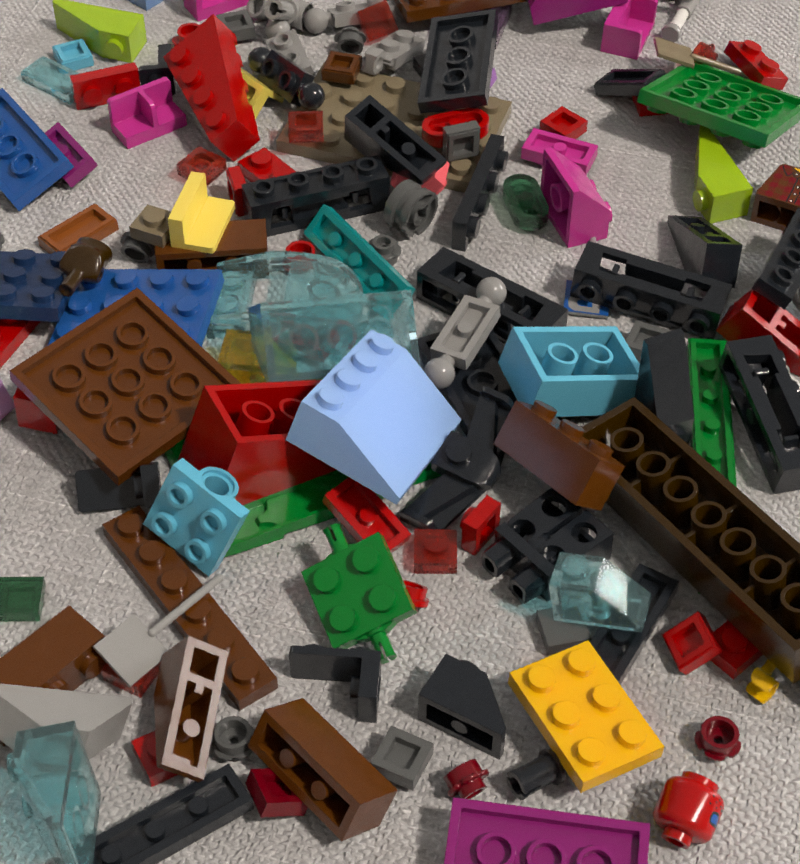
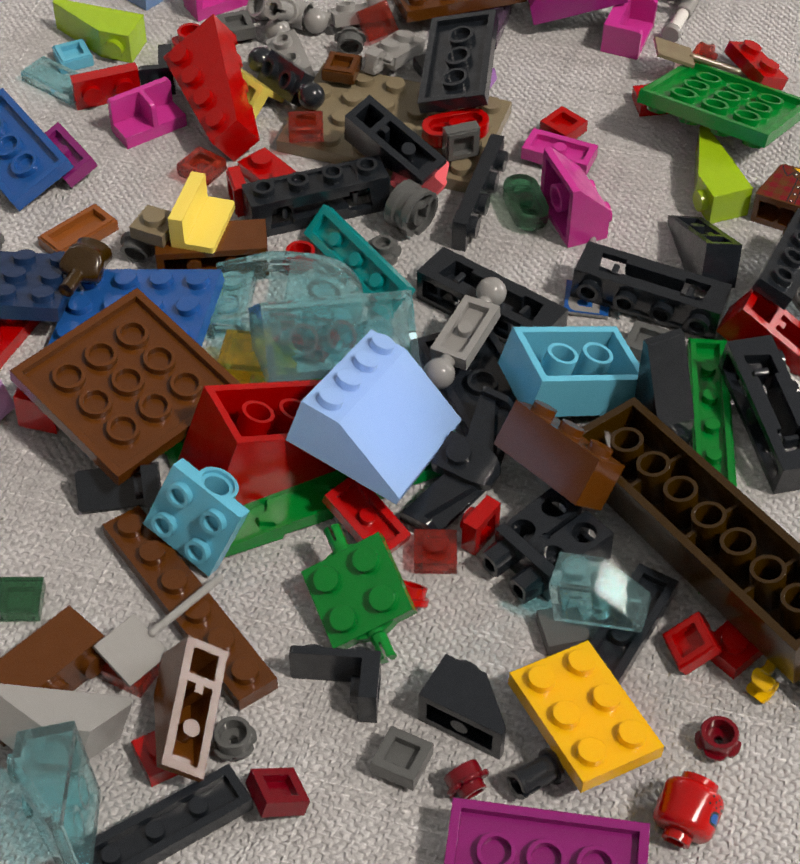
reddish brown brick [248,698,398,842] -> none
black tile [594,69,666,96] -> none

